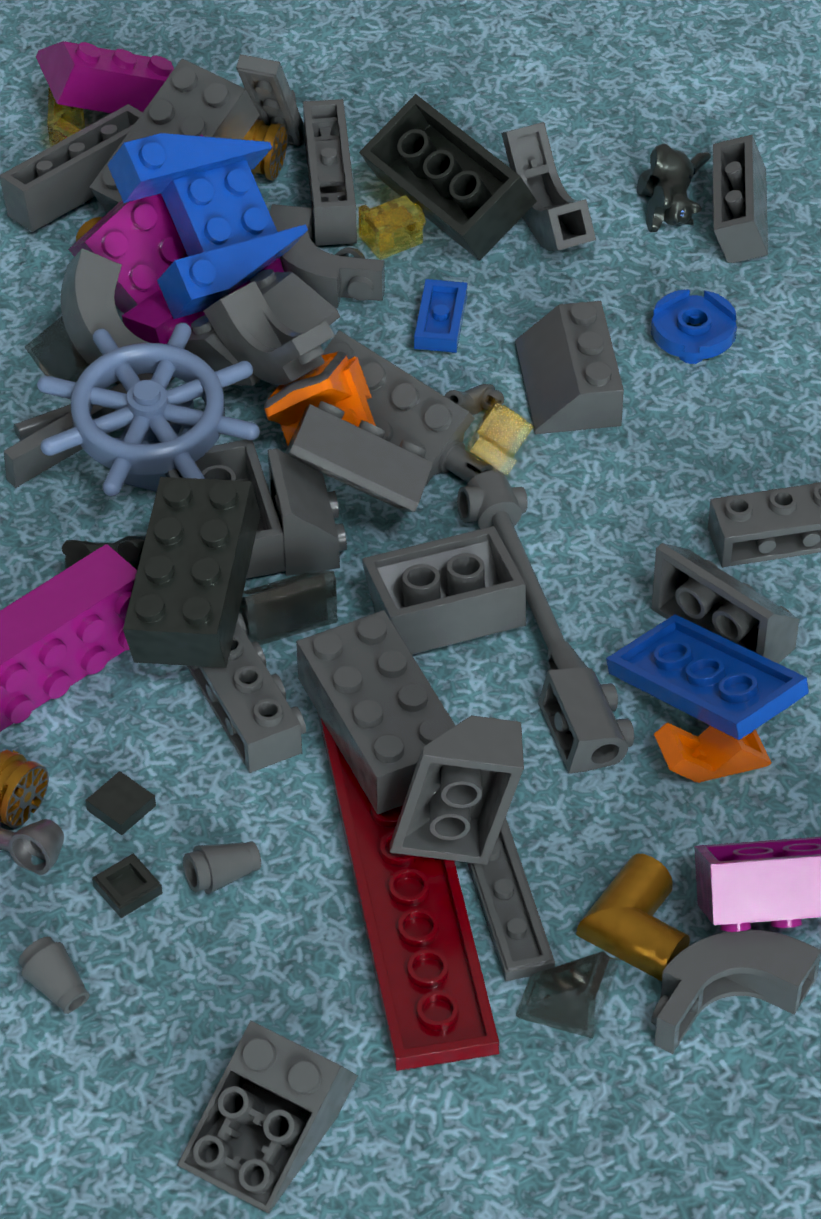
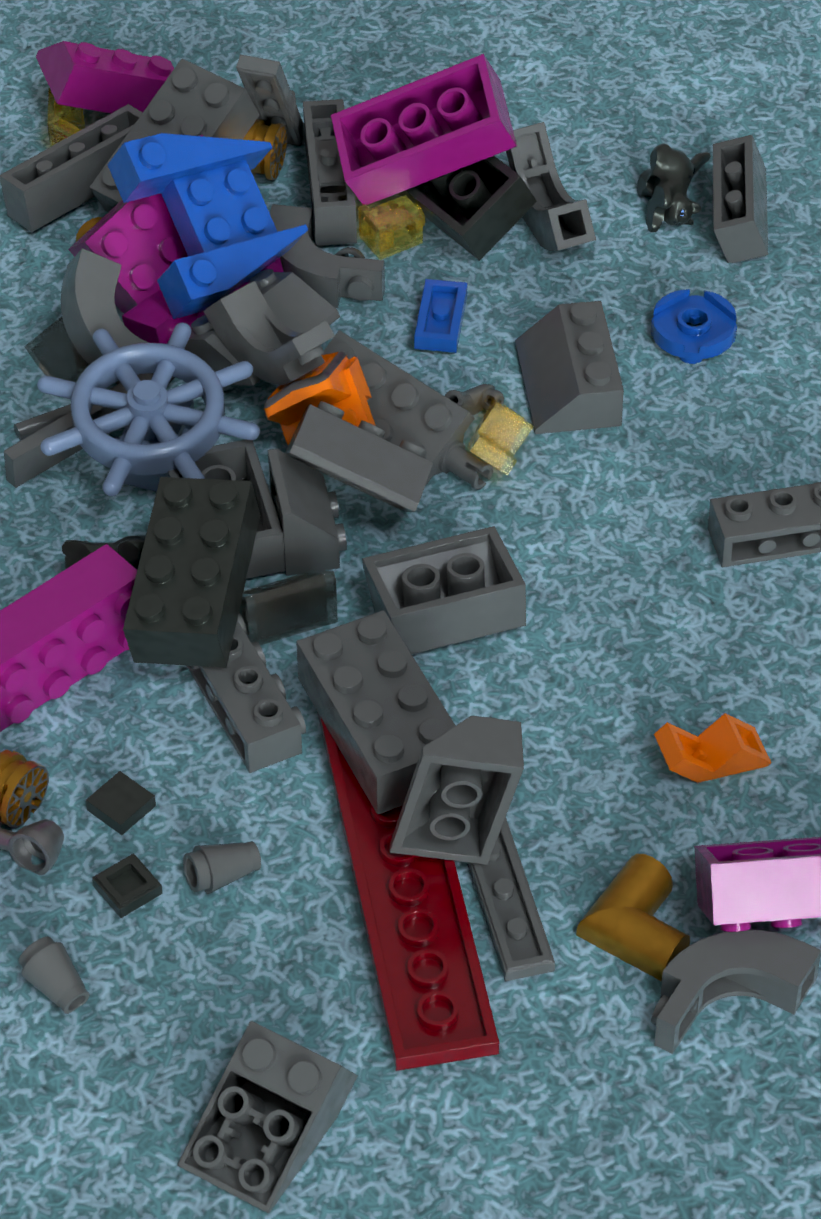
dark grey bar [457,470,634,773] -> none
clear smoke slope [516,951,621,1039] -> none
blue plate [606,614,809,740] -> none
dark grey slope [651,543,799,664] -> none
none -> magenta brick [331,54,517,206]

